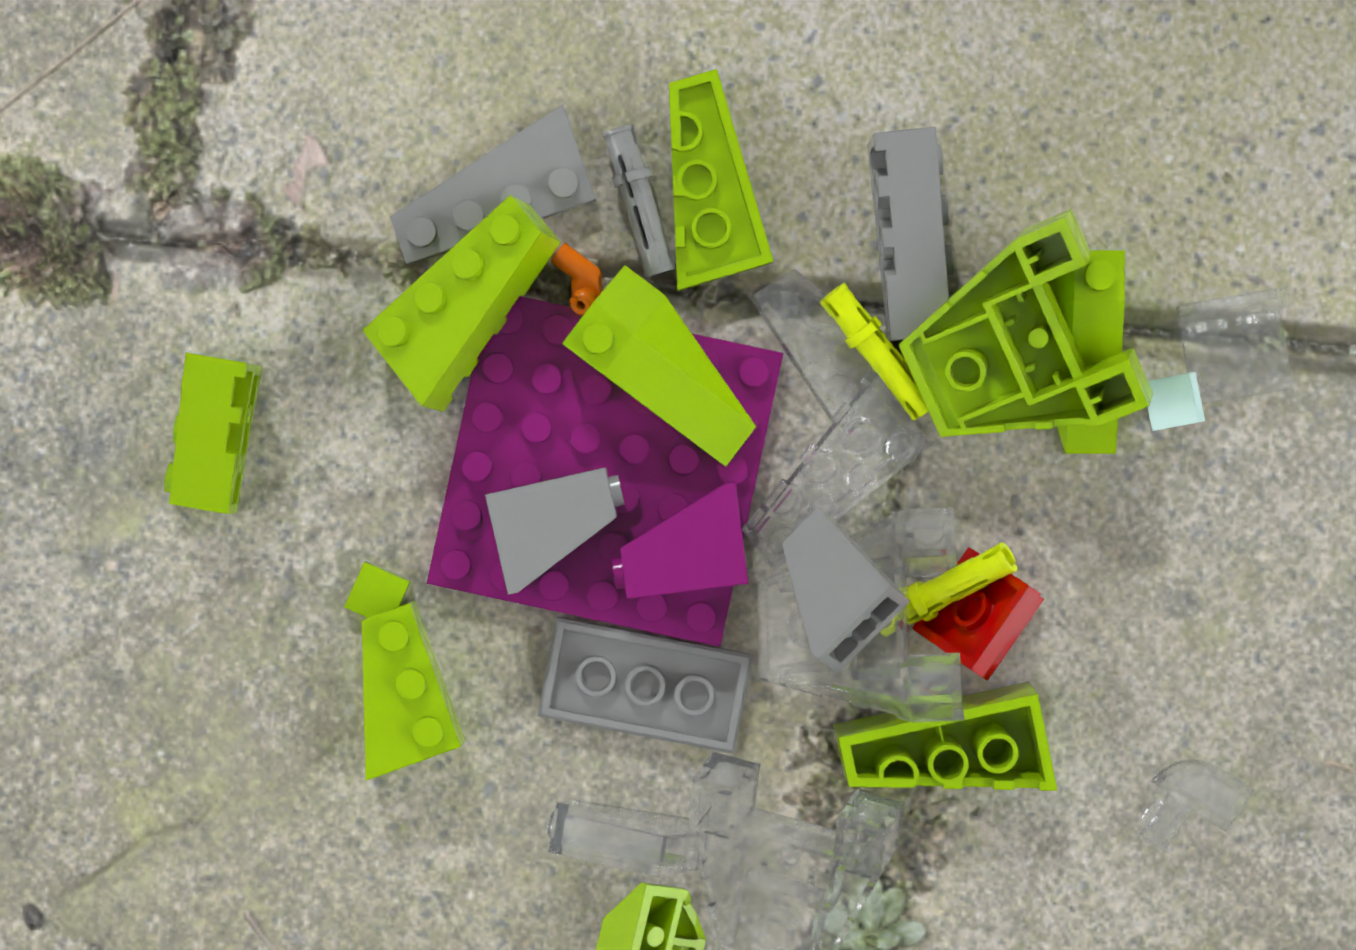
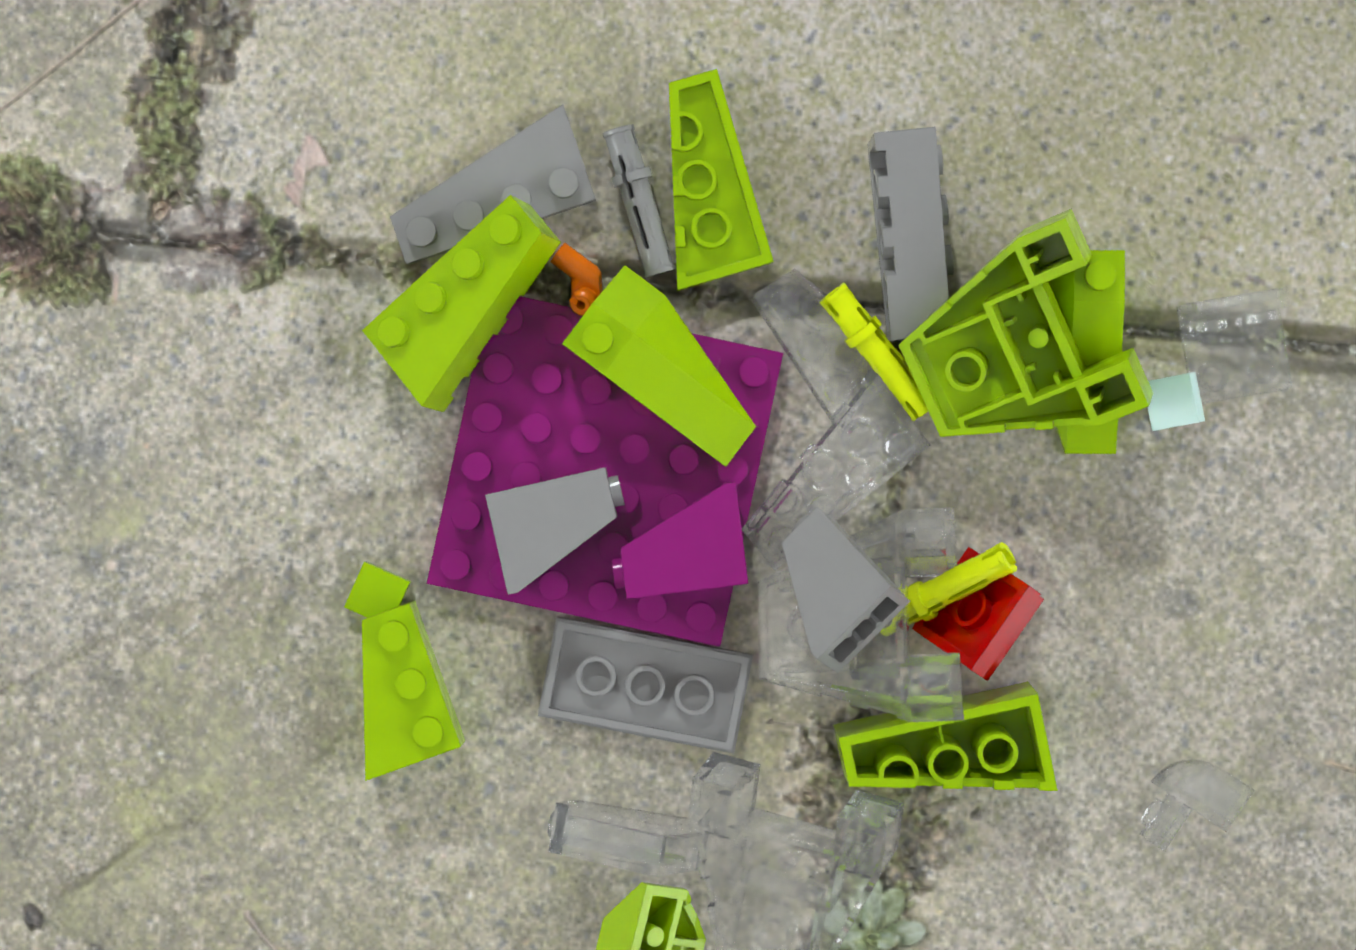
lime wedge [164,352,262,514] -> none

